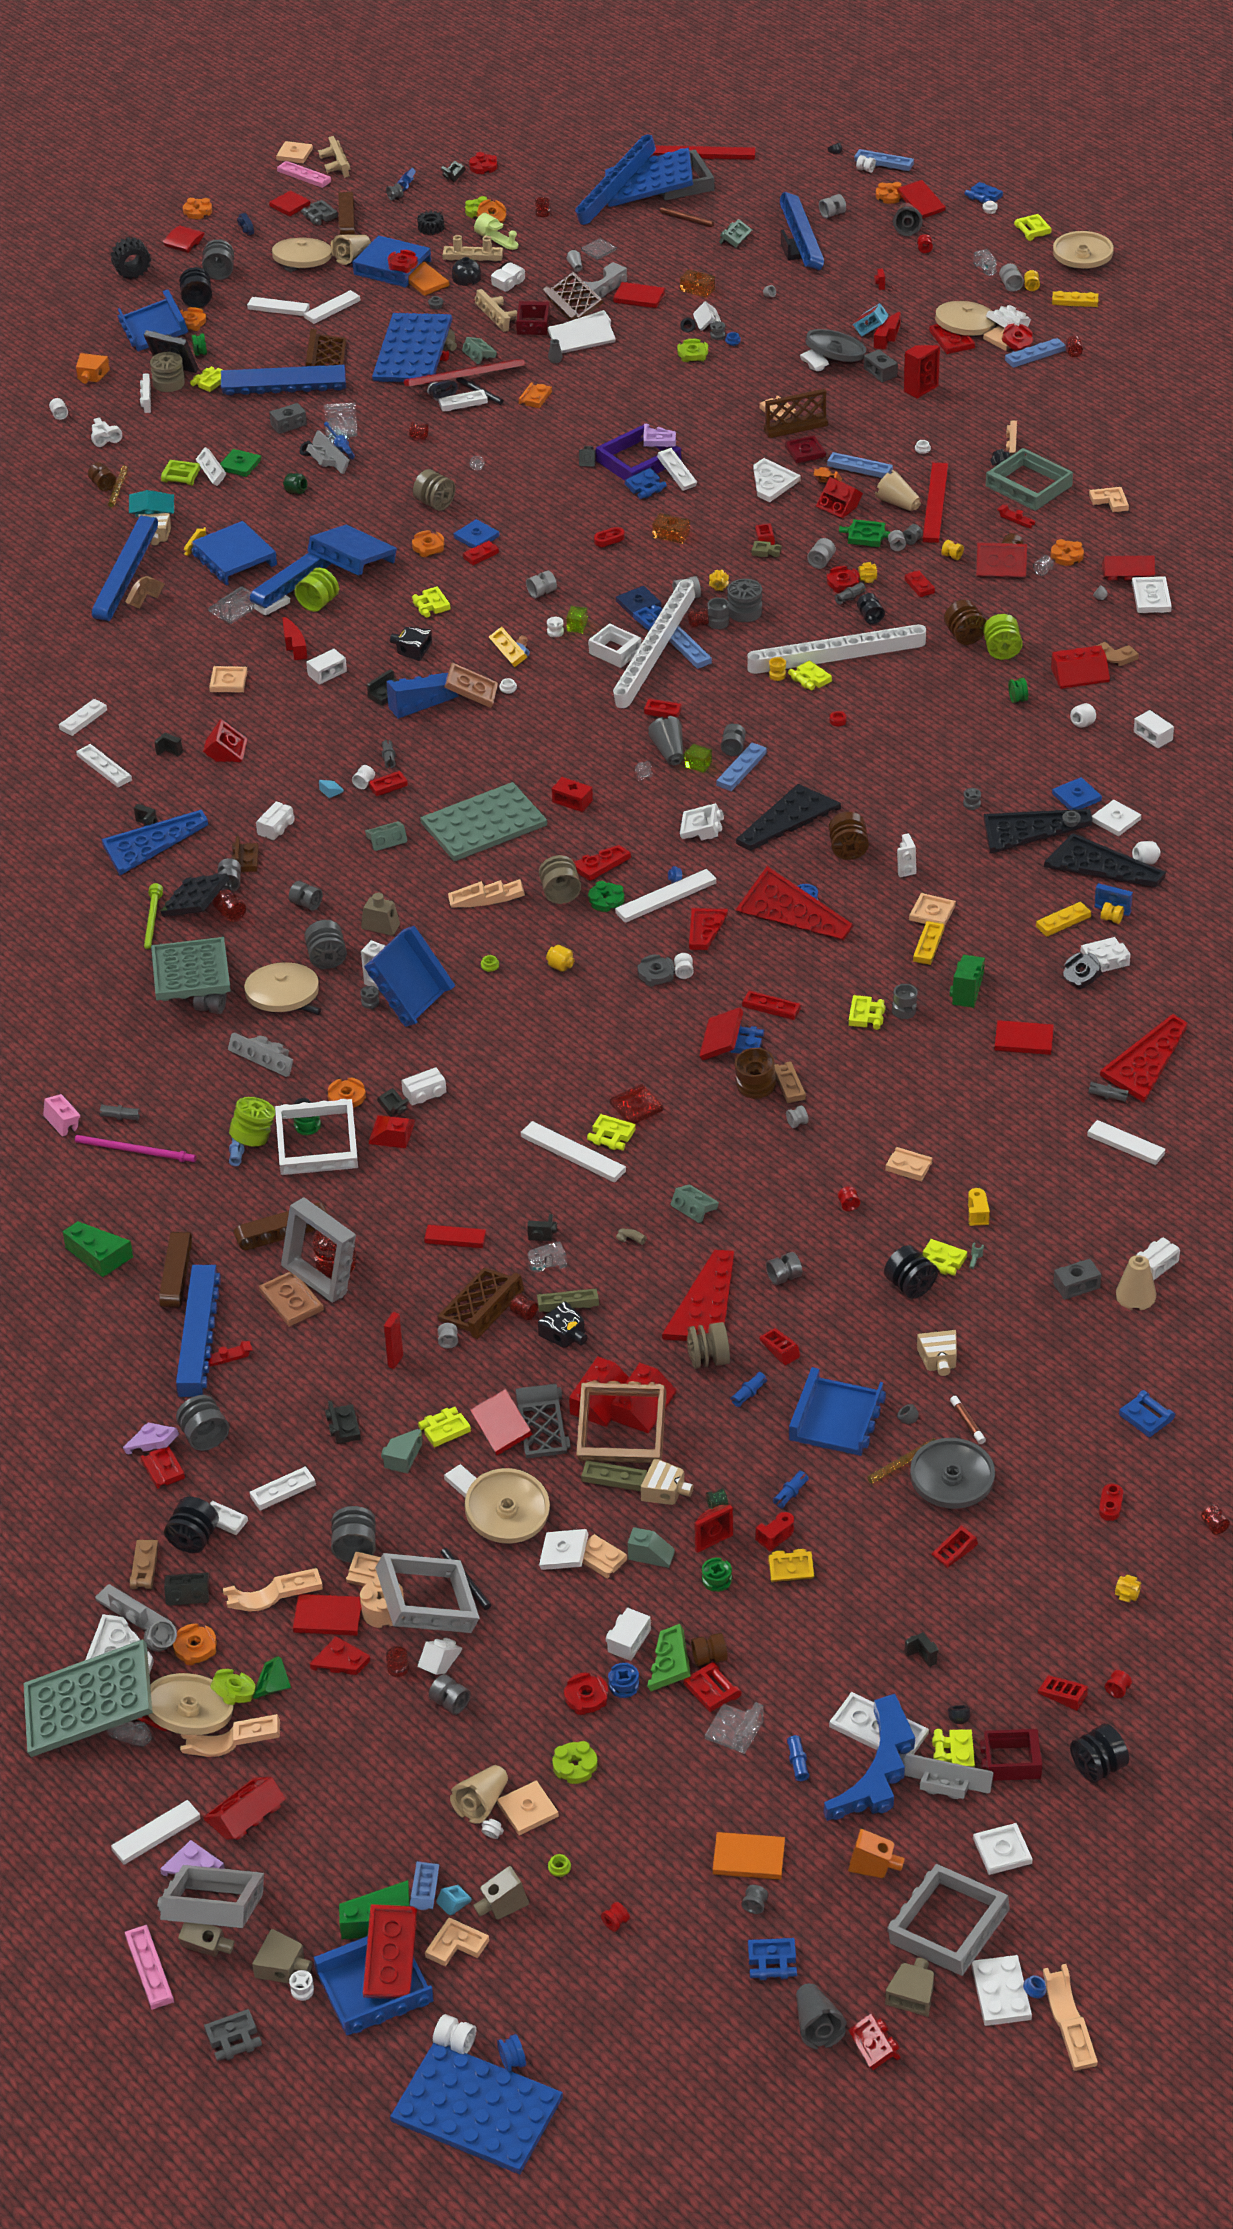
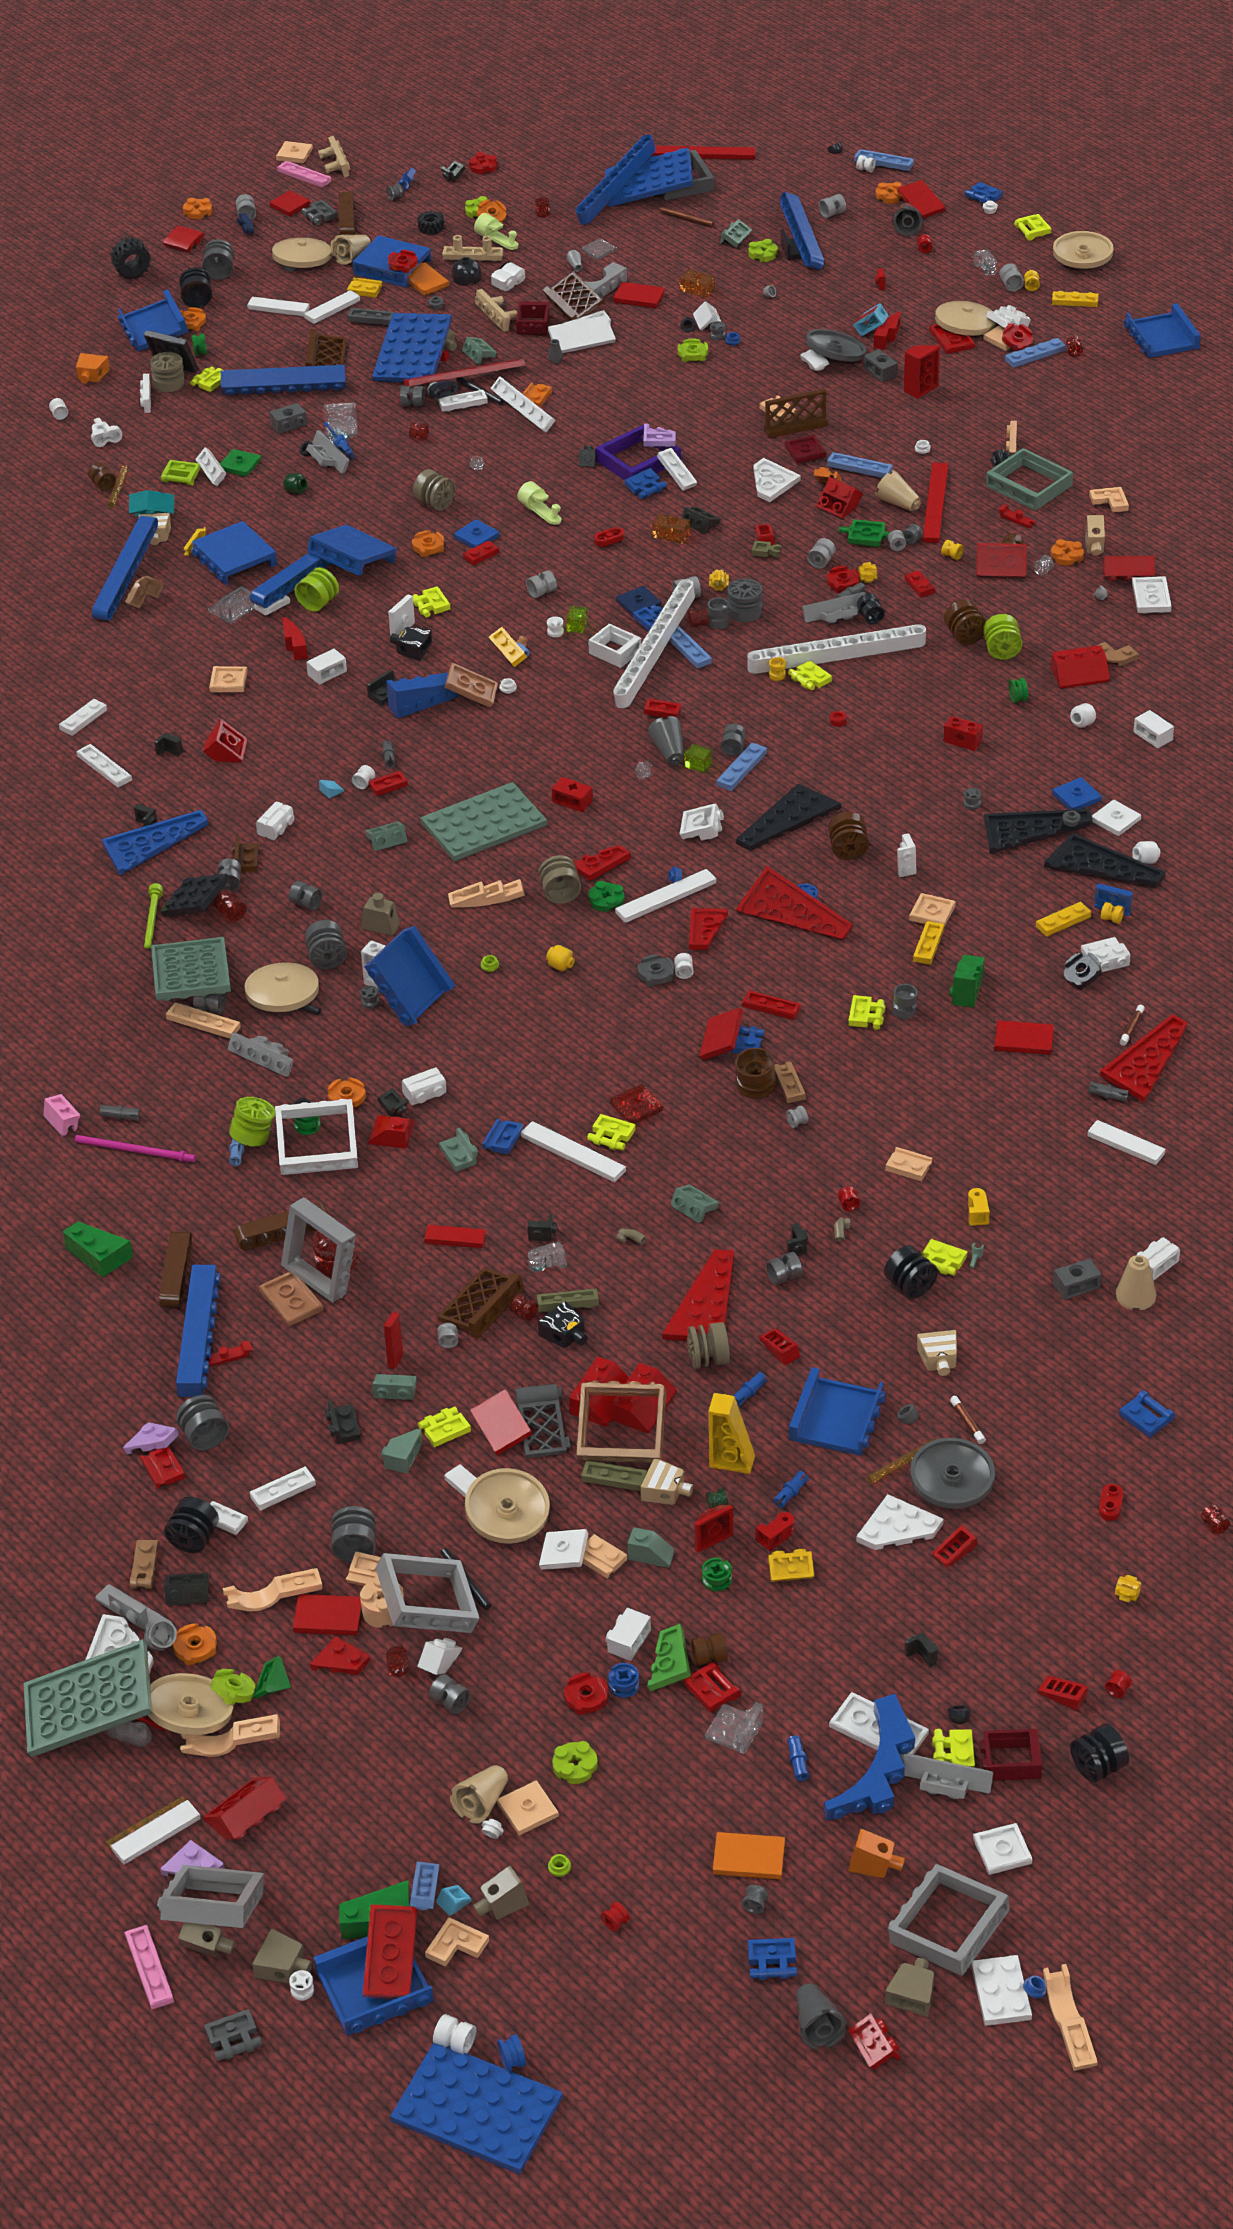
none -> clear yellow bar [105,1796,186,1849]
none -> light nougat plate [166,1002,241,1039]
none -> light grey wheel [236,194,256,220]
none -> yellow plate [347,278,383,298]
none -> dark grey plate [347,308,395,326]
none -> sand green bracket [372,1374,417,1400]
none -> white plate [388,594,415,636]
none -> dark grey wheel [400,386,425,407]
none -> sand green bracket [439,1128,478,1172]
none -> blue plate [482,1119,523,1154]
none -> white tile [490,376,555,432]
none -> yellowish green piece [517,481,562,525]
none -> pearl dark grey bracket [681,506,721,534]
none -> yellow wedge [708,1393,755,1474]
none -> lime plate [748,239,778,262]
none -> pearl dark grey bracket [787,1223,808,1255]
none -> light grey bracket [802,592,866,623]
none -> dark tan arm [834,1217,851,1241]
none -> white plate [856,1494,944,1550]
none -> red brick [943,716,983,751]
none -> tan torso [1085,515,1105,556]
none -> copper bar [1119,1005,1145,1046]
none -> blue panel [1124,303,1201,358]

